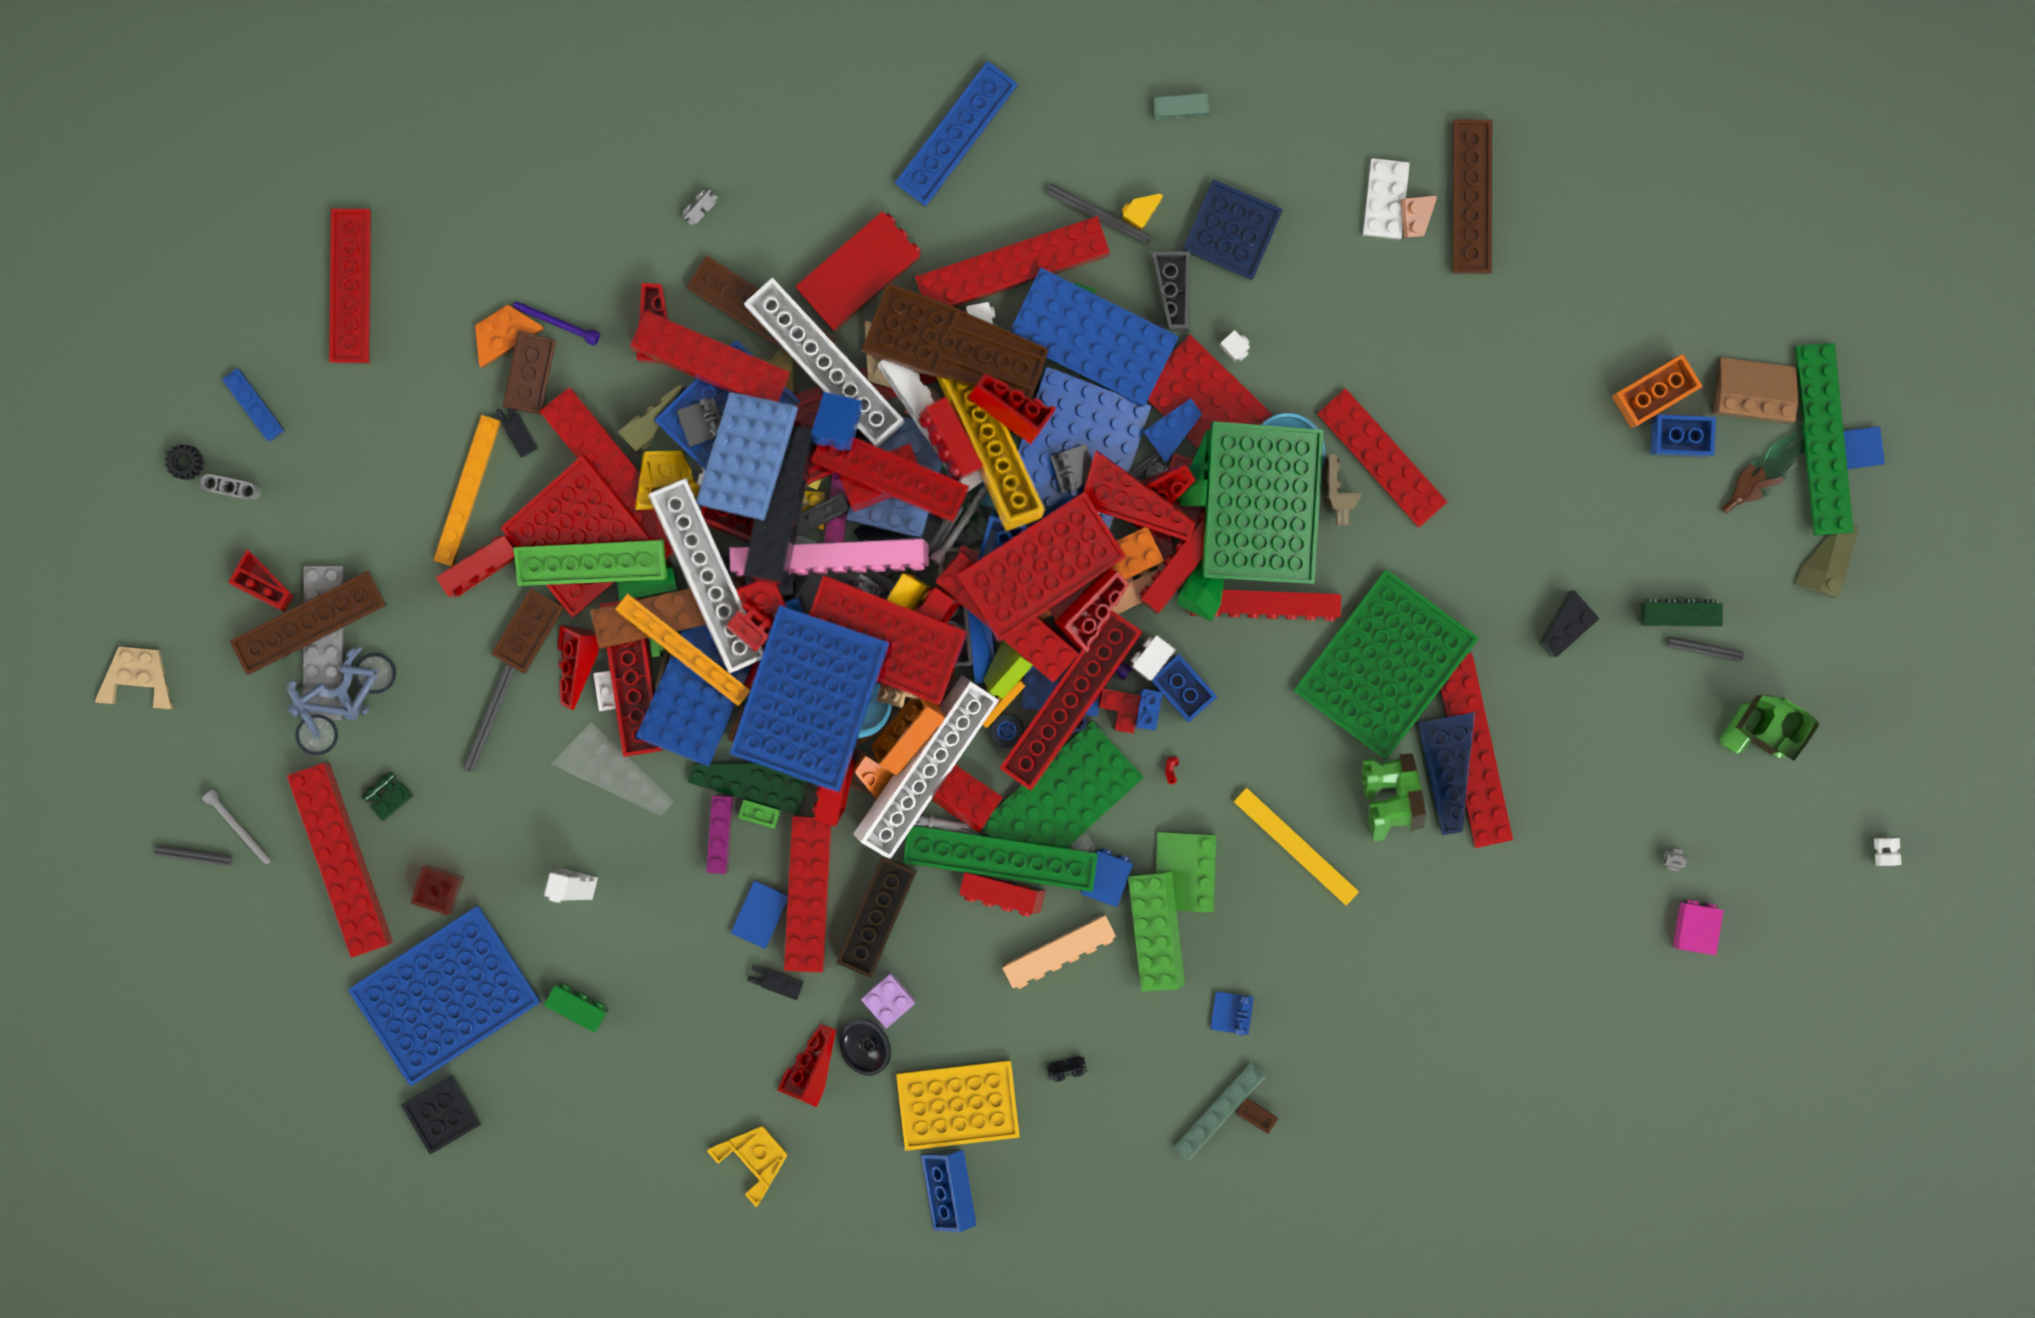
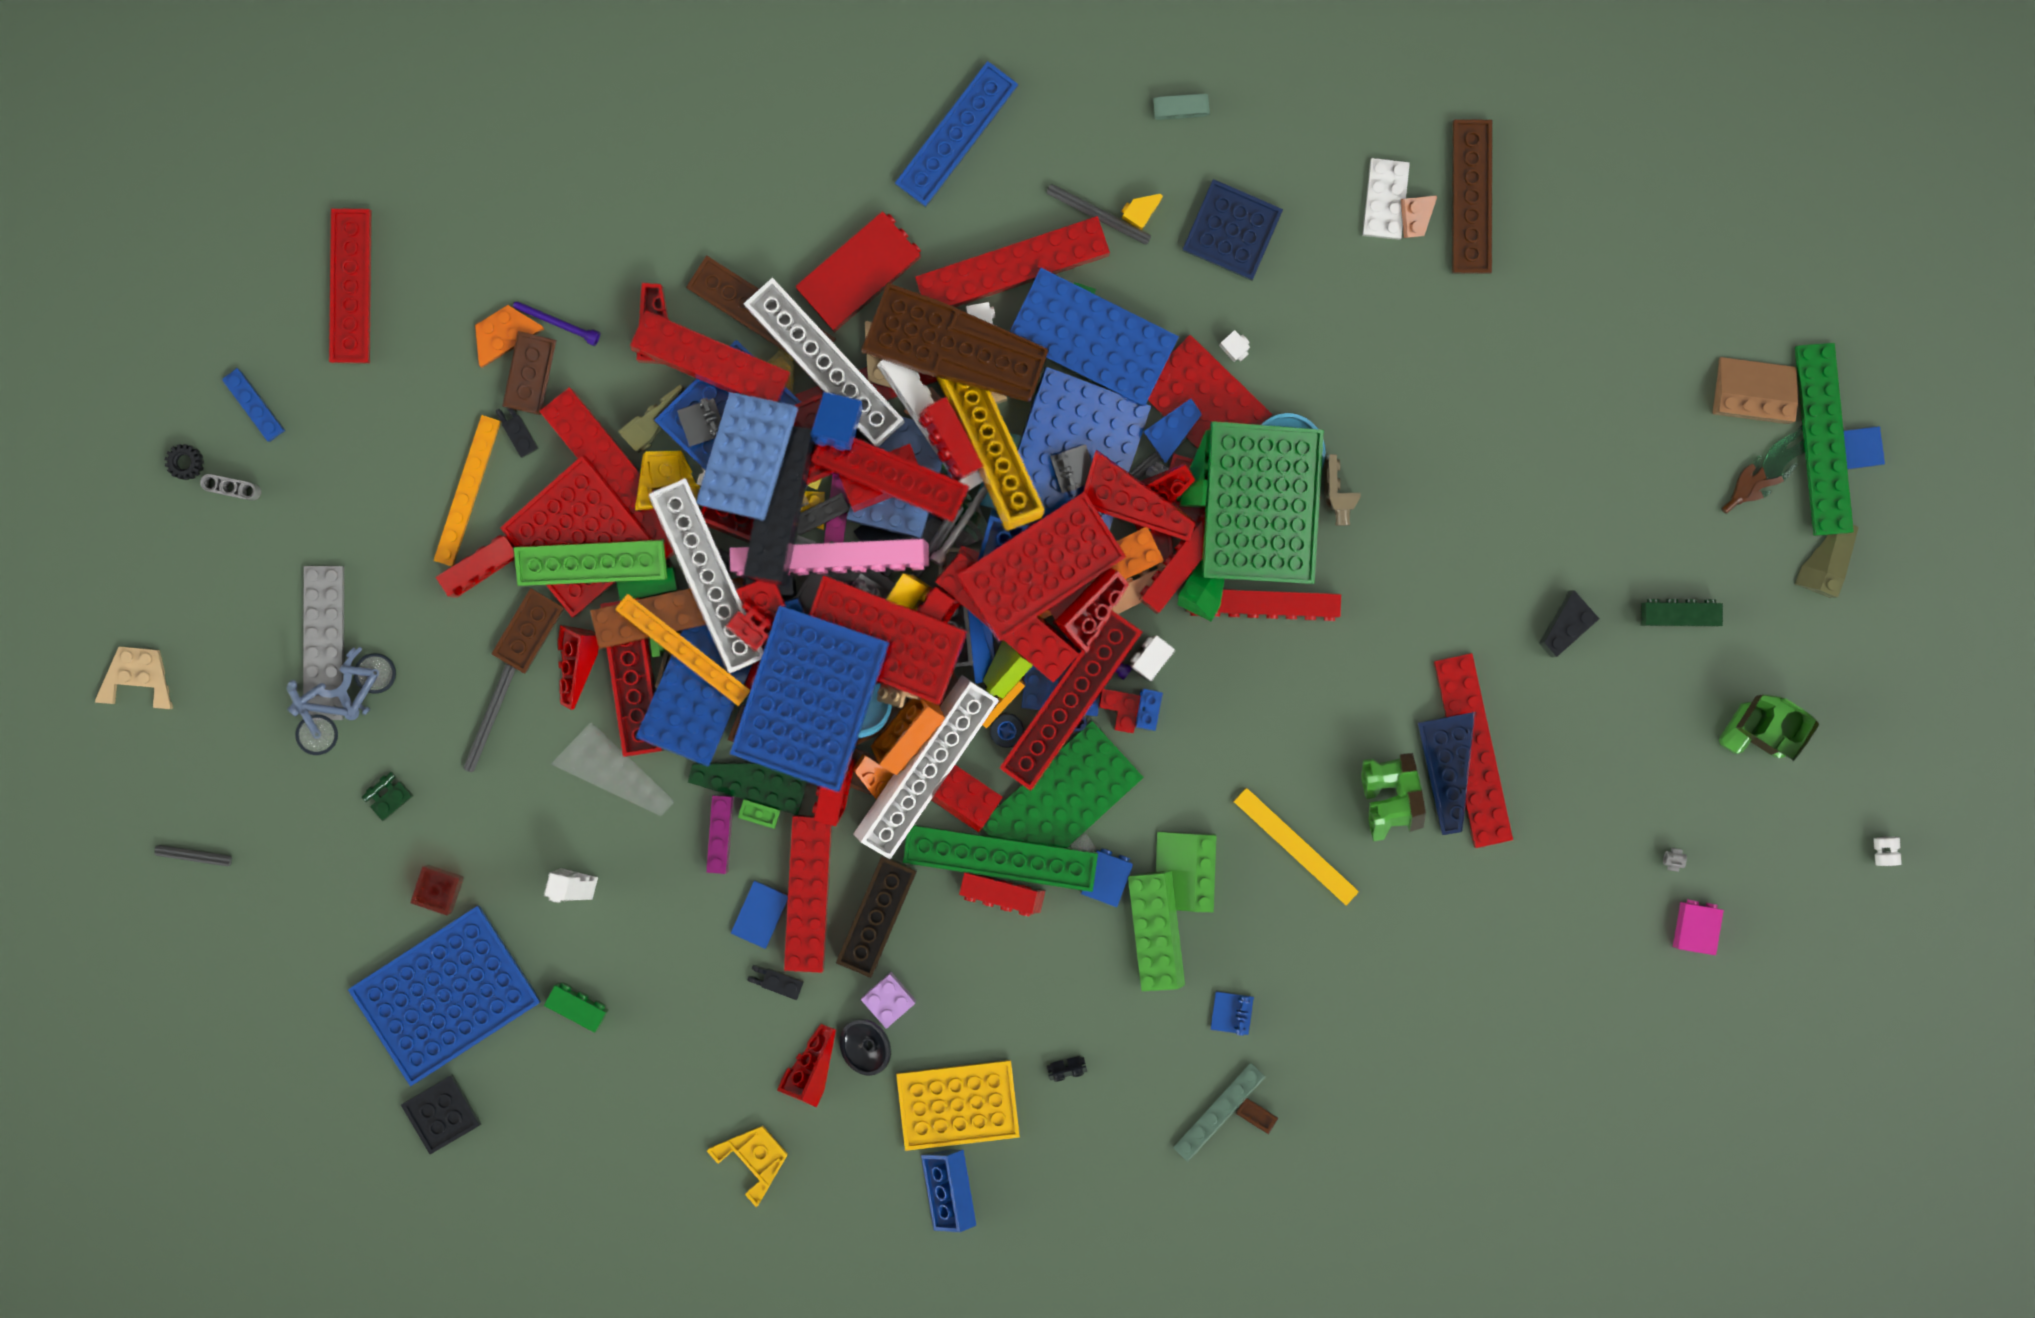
light grey piece [201,789,271,864] -> none
red wedge [228,549,294,613] -> none
reddish brown plate [230,571,387,675] -> none
red brick [287,762,393,958] -> none
white plate [593,671,616,711] -> none
light grey hinge [681,188,718,226] -> none
light grey pin [914,815,969,833] -> none
red wedge [968,374,1057,444] -> none
light nougat brick [1002,914,1116,989] -> none
blue brick [1151,654,1217,723] -> none
dark grey wedge [1152,251,1191,332] -> none
red arm [1165,756,1179,784] -> none
green plate [1293,569,1479,761] -> none
red plate [1316,388,1447,528] -> none
orange brick [1611,354,1703,428] -> none
blue brick [1651,415,1716,458] -> none
dark grey axle [1667,637,1744,661] -> none

